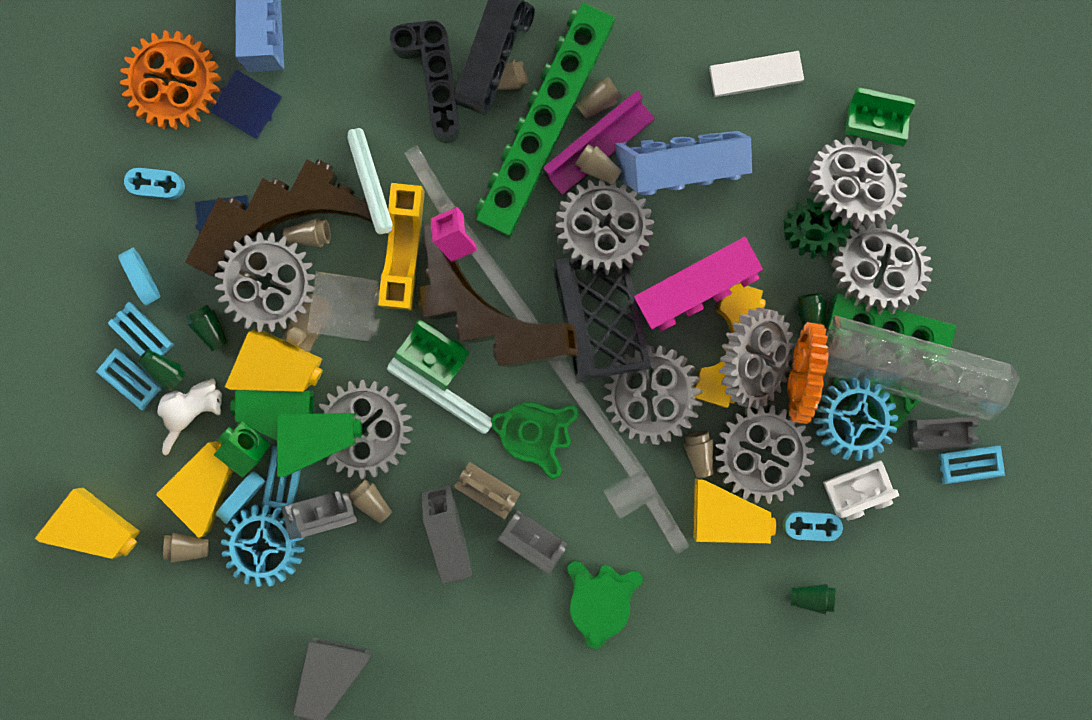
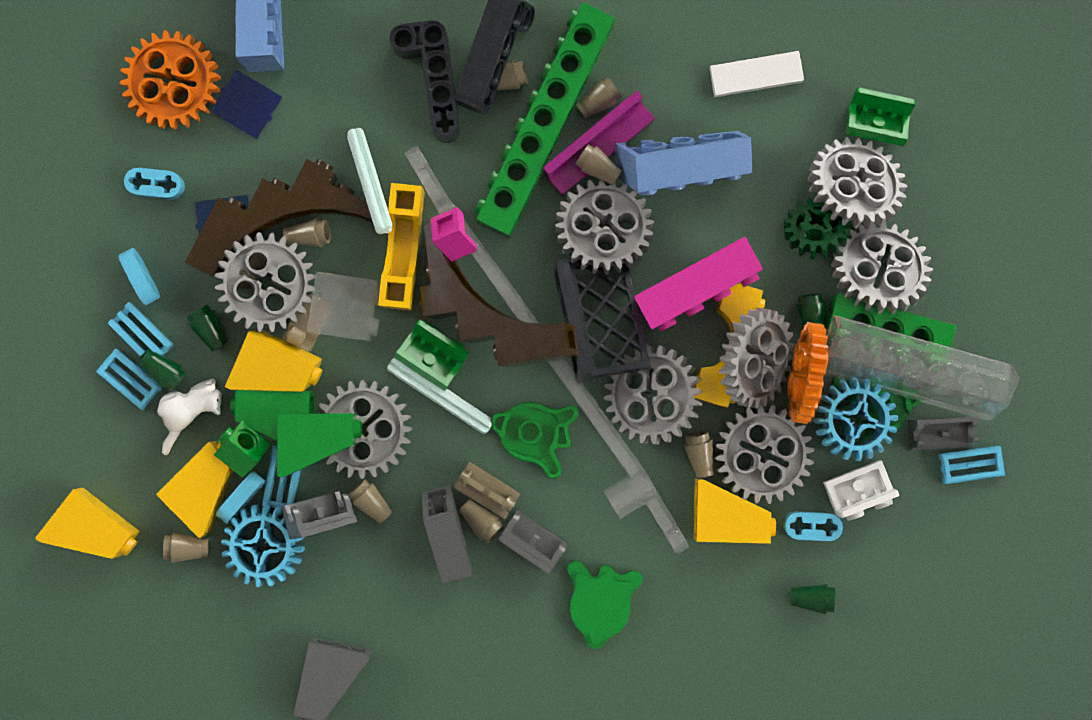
none -> dark tan cone [459,499,504,544]

